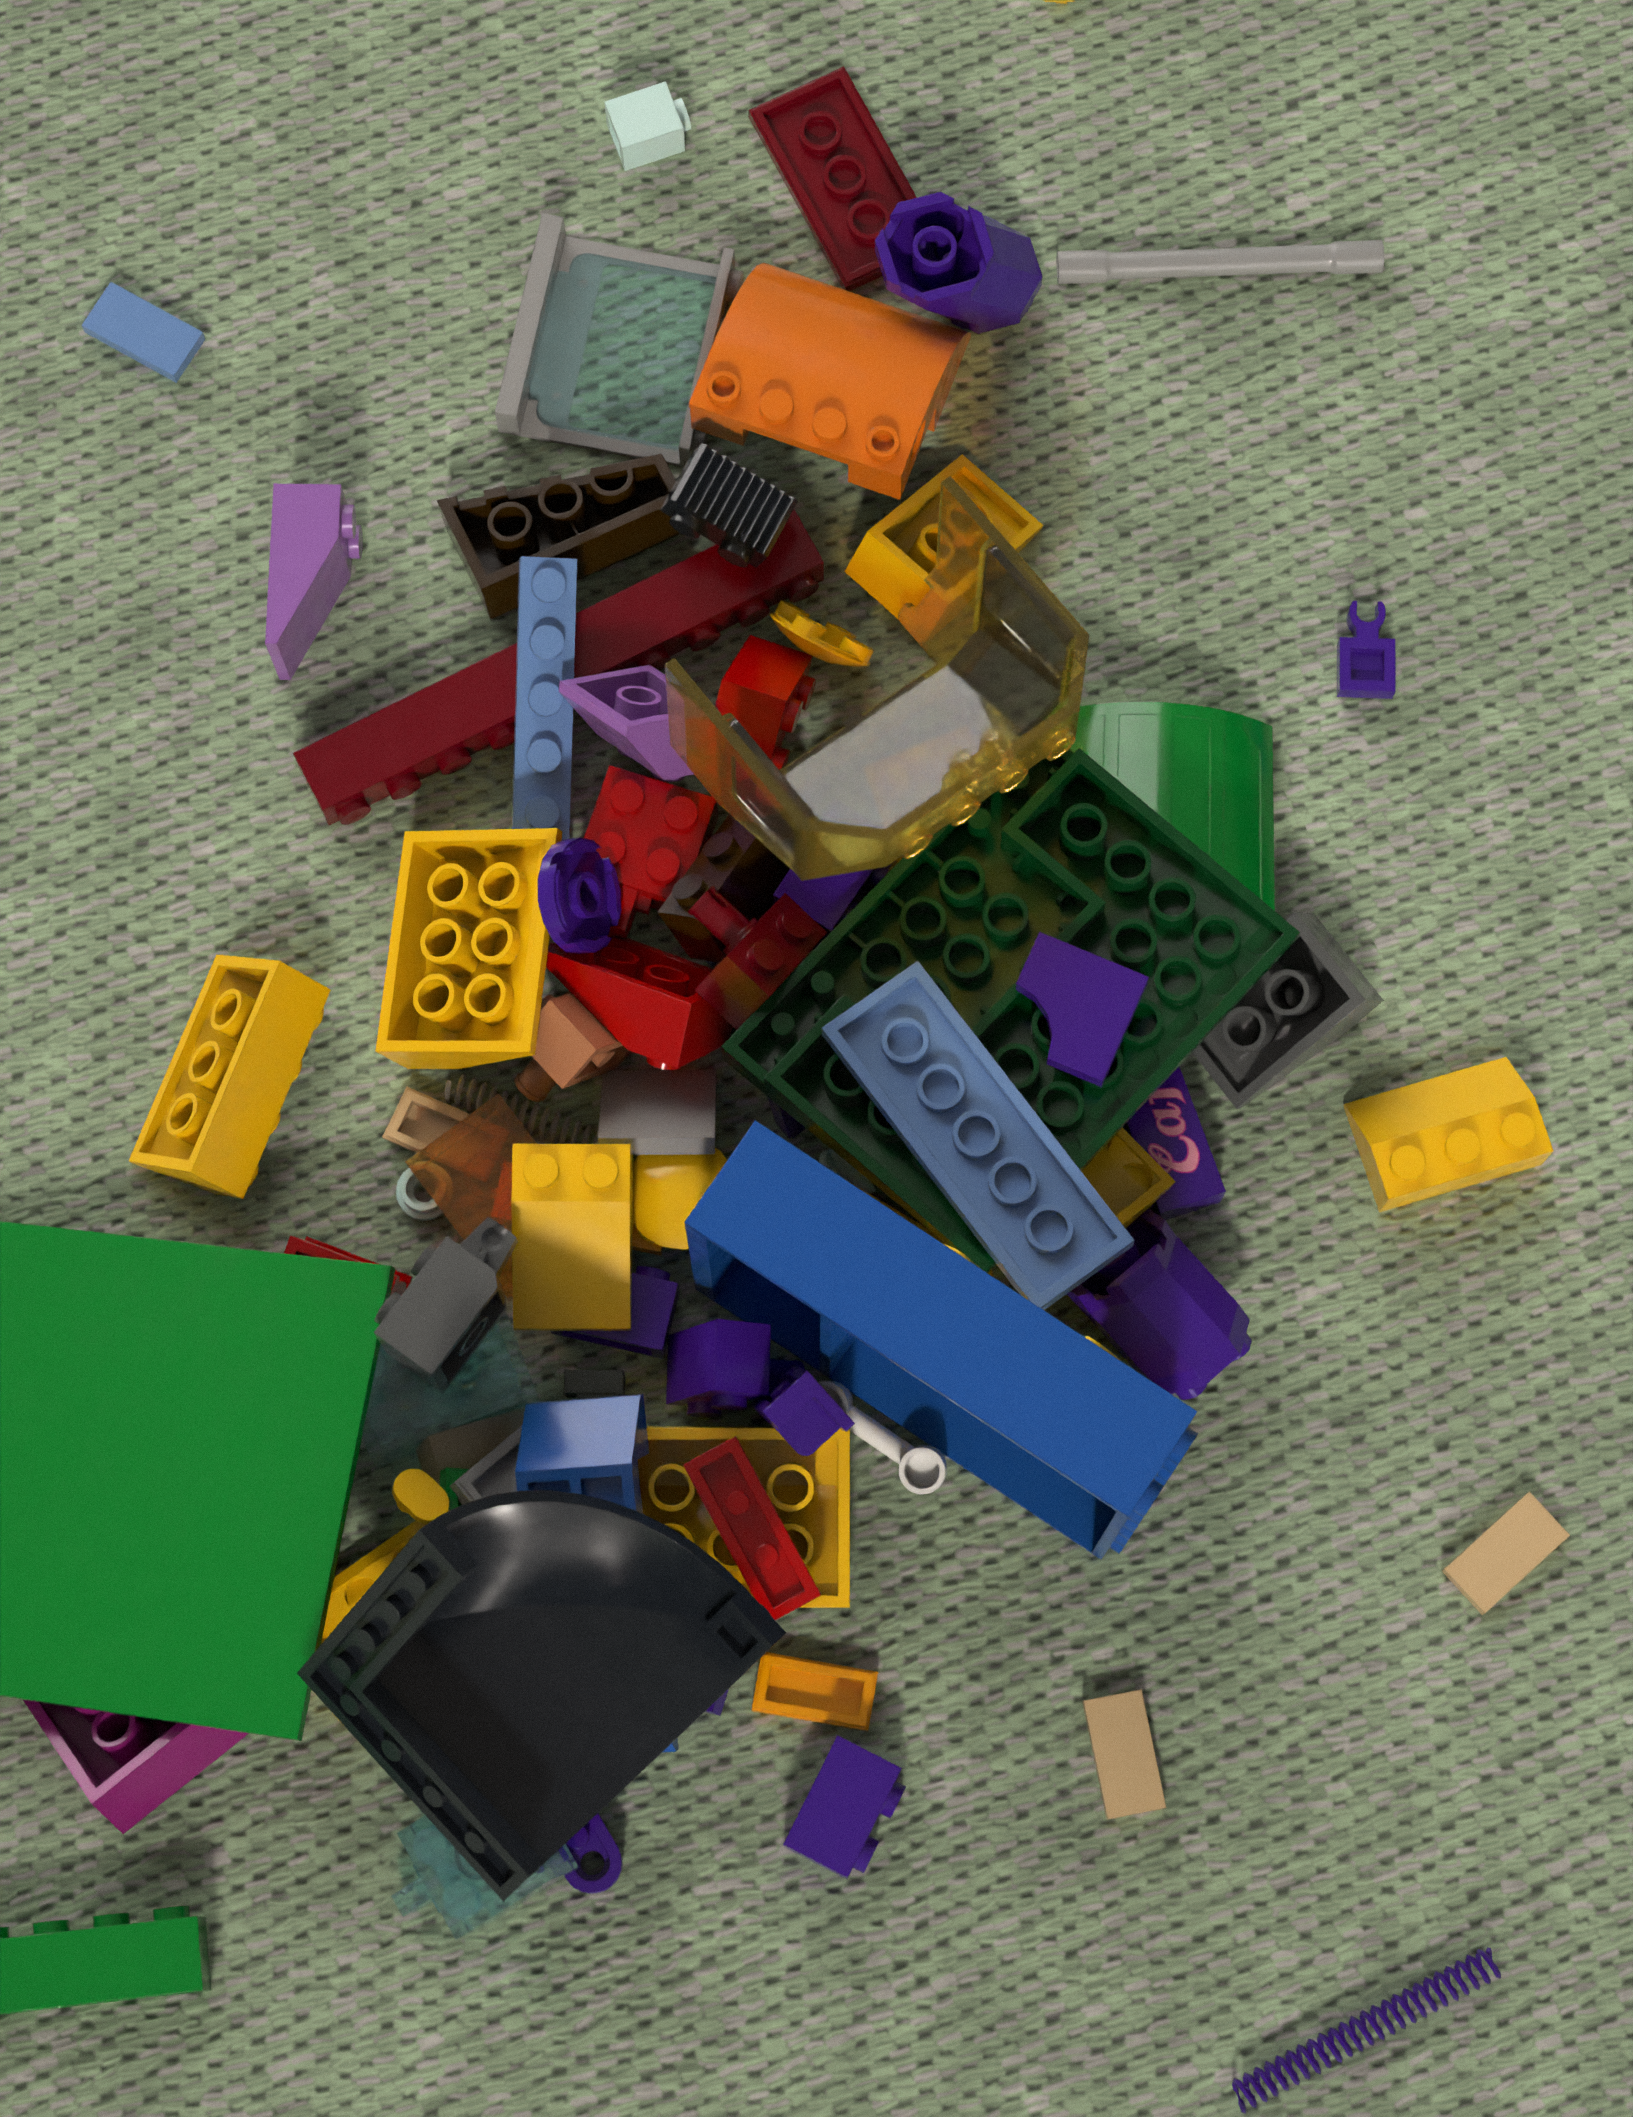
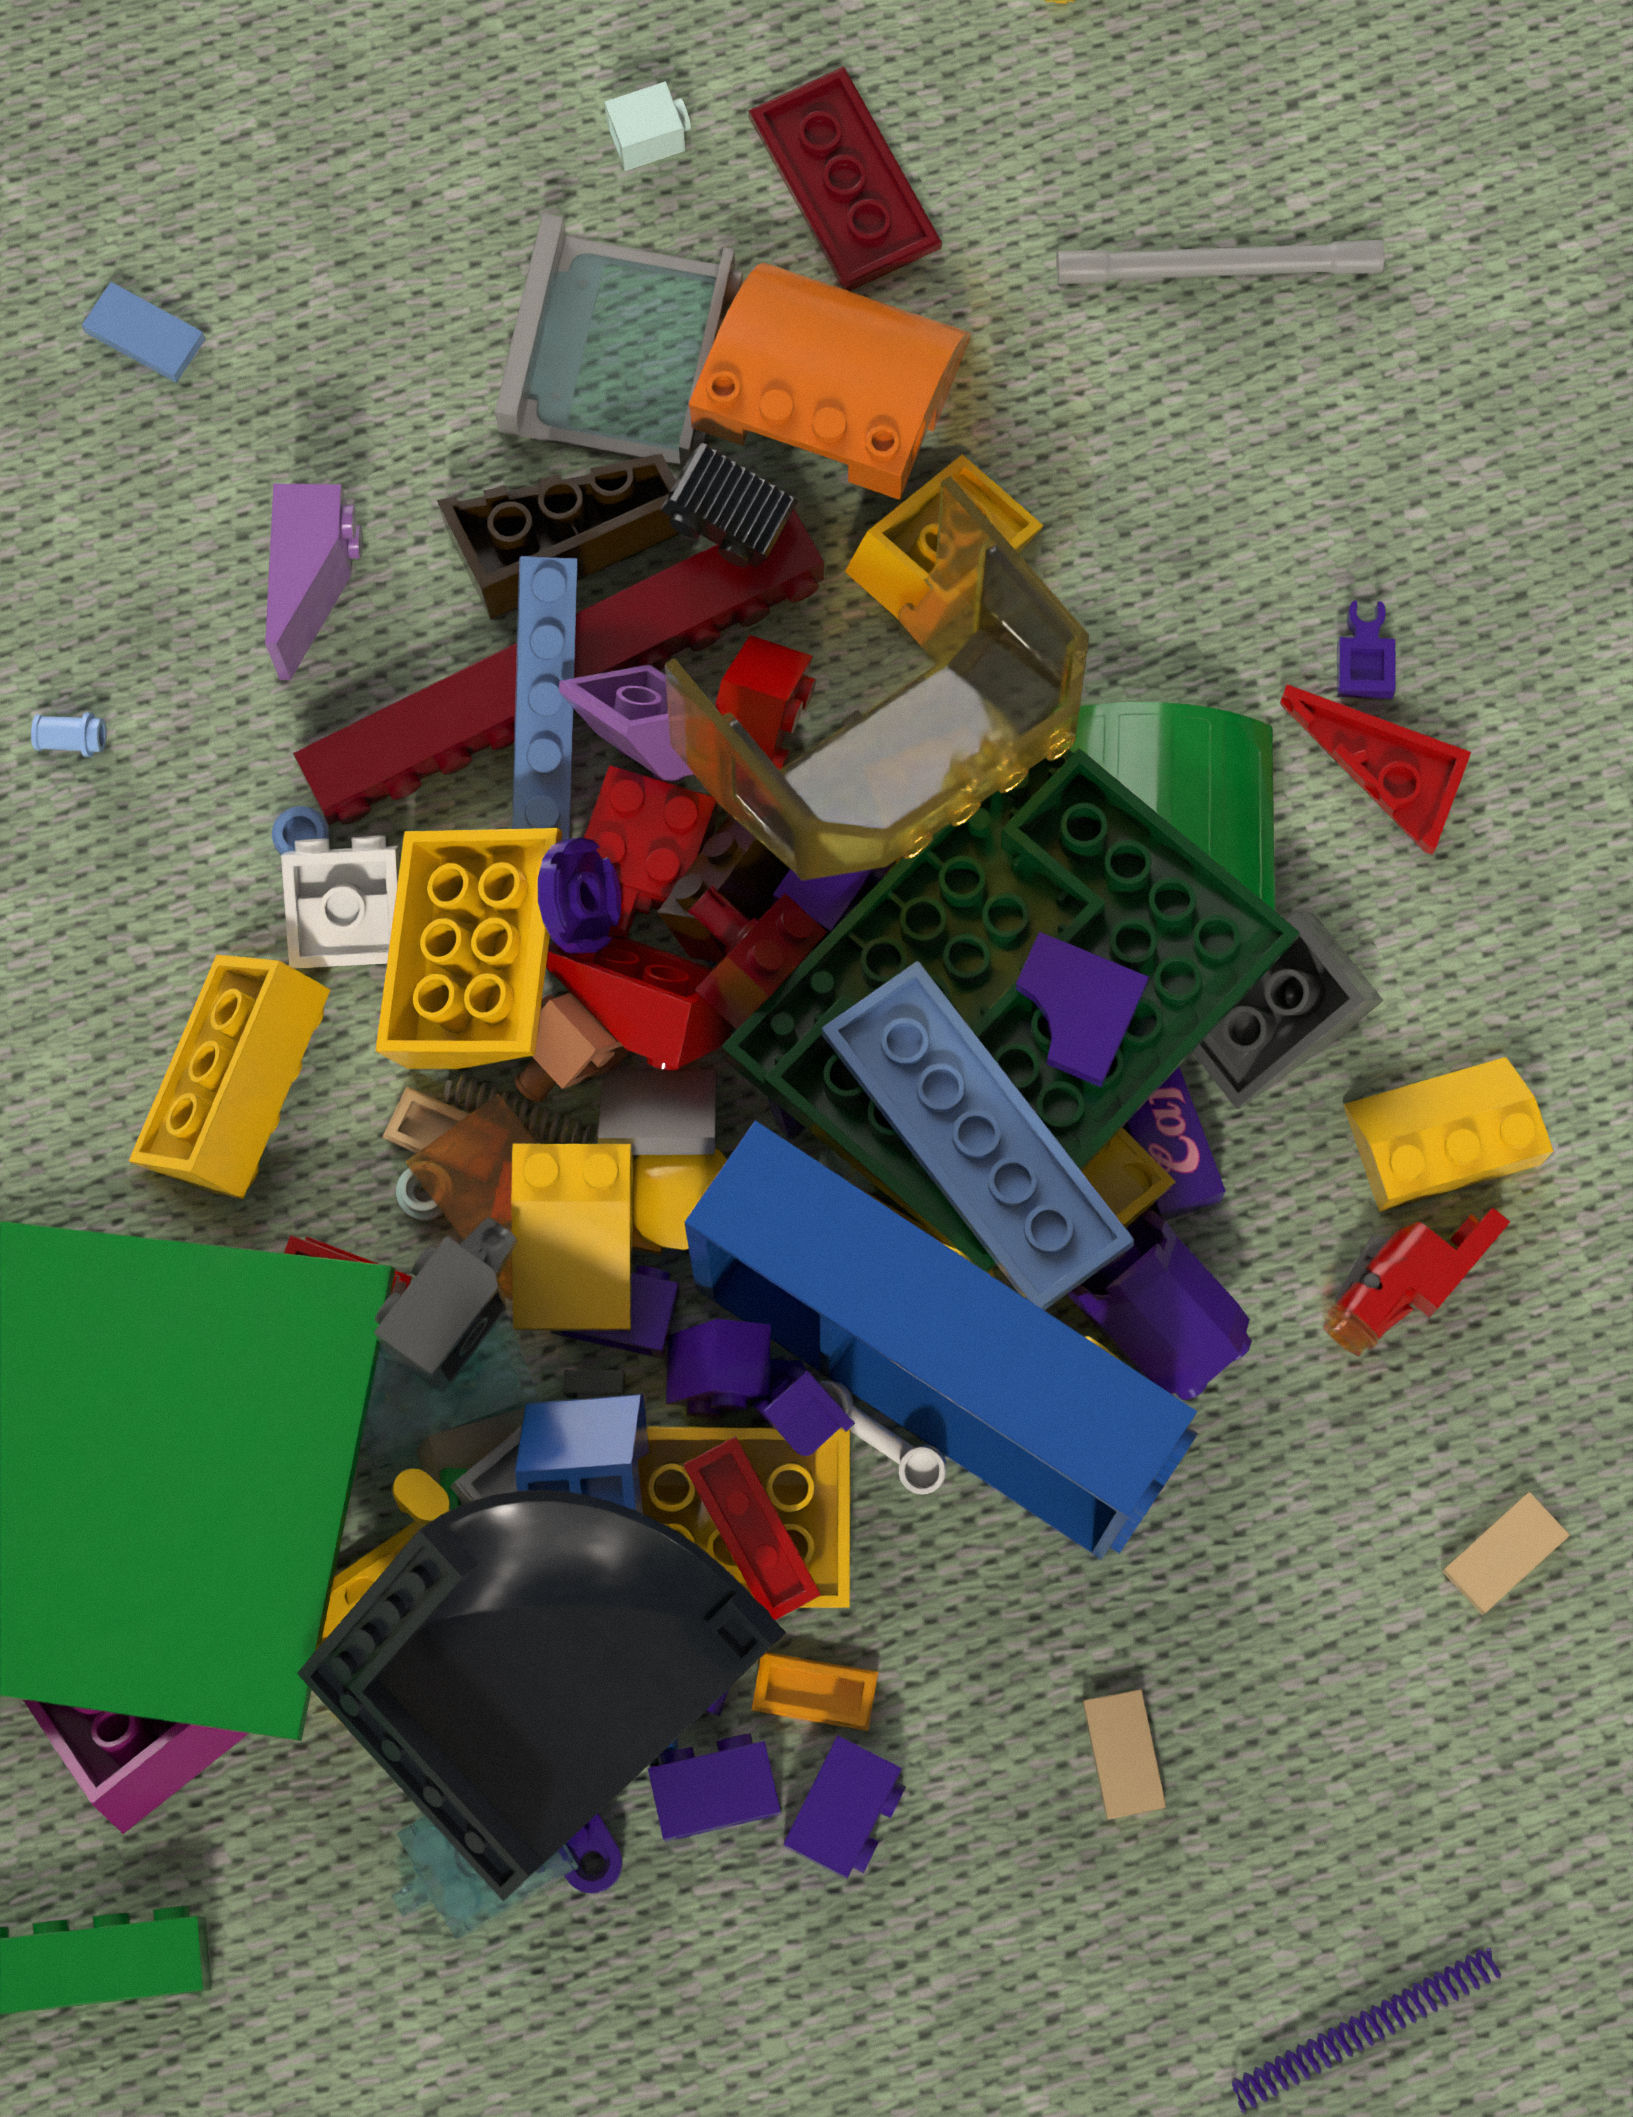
yellow dish [770,600,874,666] -> none
dark purple brick [875,192,1043,334] -> none
none -> light blue pin [31,712,107,757]
none -> medium blue tile [272,806,330,856]
none -> white plate [281,836,400,969]
none -> dark purple brick [648,1734,781,1842]
none -> red wing [1279,684,1471,855]
none -> red plate [1323,1207,1510,1356]

